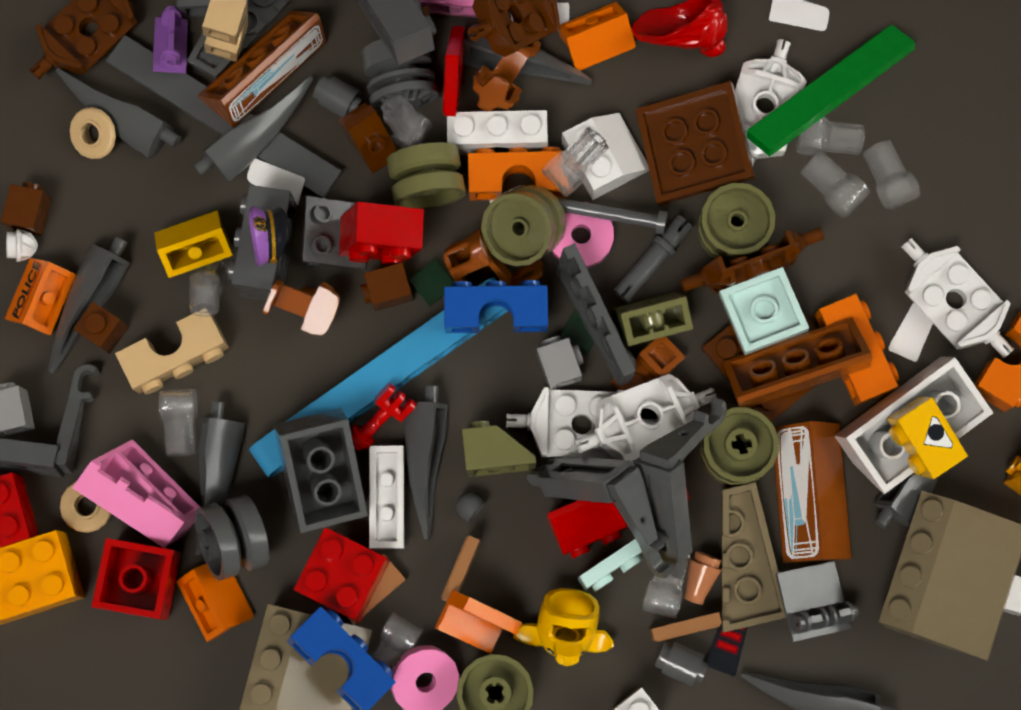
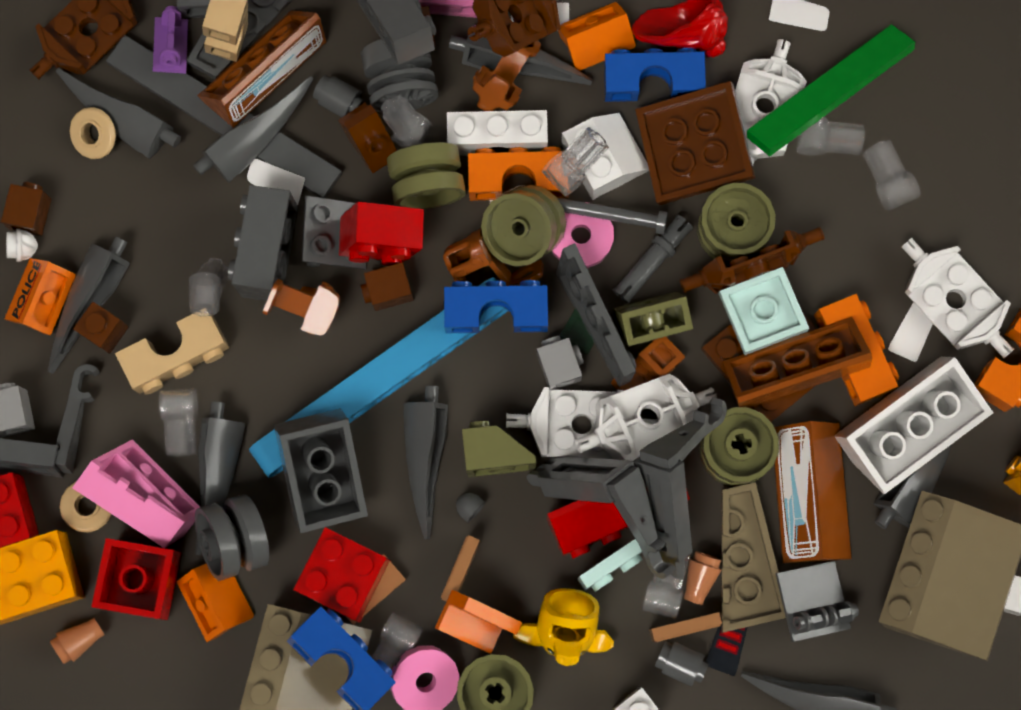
yellow brick [154,210,233,278] -> none
piece [249,205,288,267] -> none
red hinge [350,383,417,451] -> none
white plate [369,445,405,549] -> none
clear green tile [409,259,453,307] -> none
red tile [443,26,465,117] -> none
clear piece [801,151,870,218] -> none
yellow brick [886,396,968,479] -> none
none -> nougat cone [50,618,105,664]
none -> blue arch [604,48,706,102]

